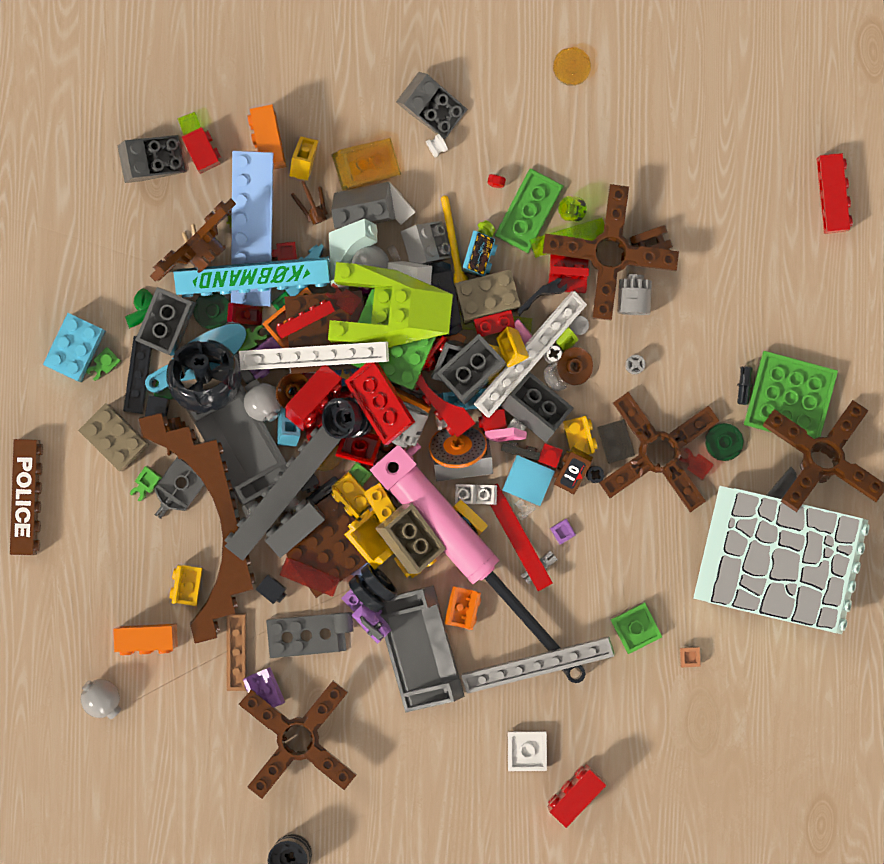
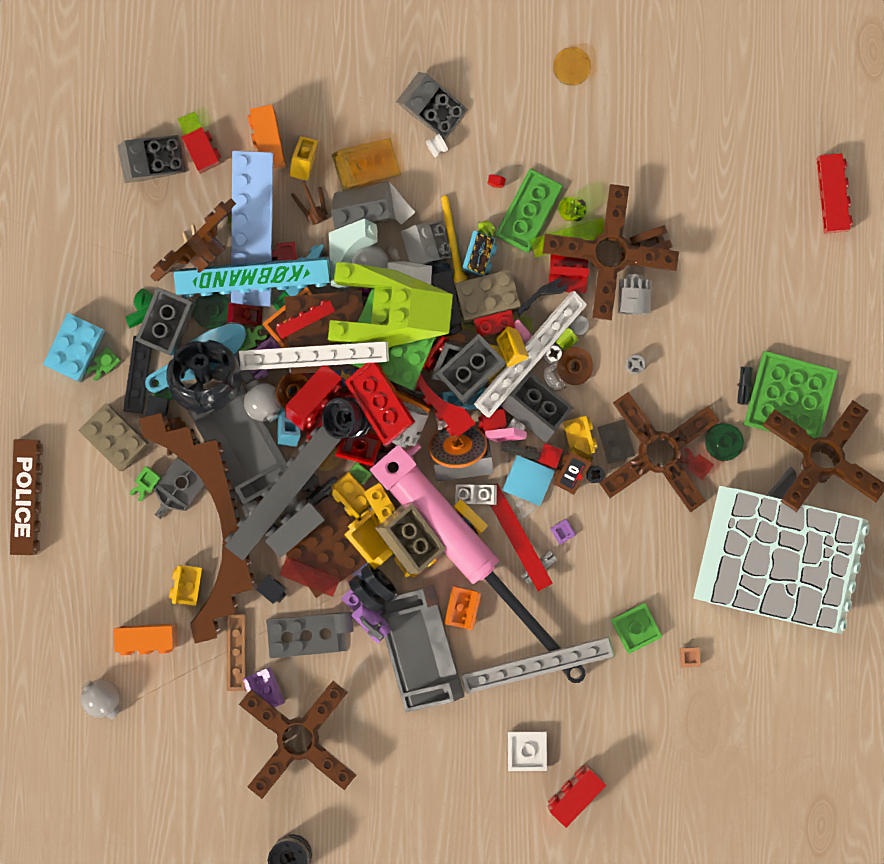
clear red plate [325,283,362,315] -> none

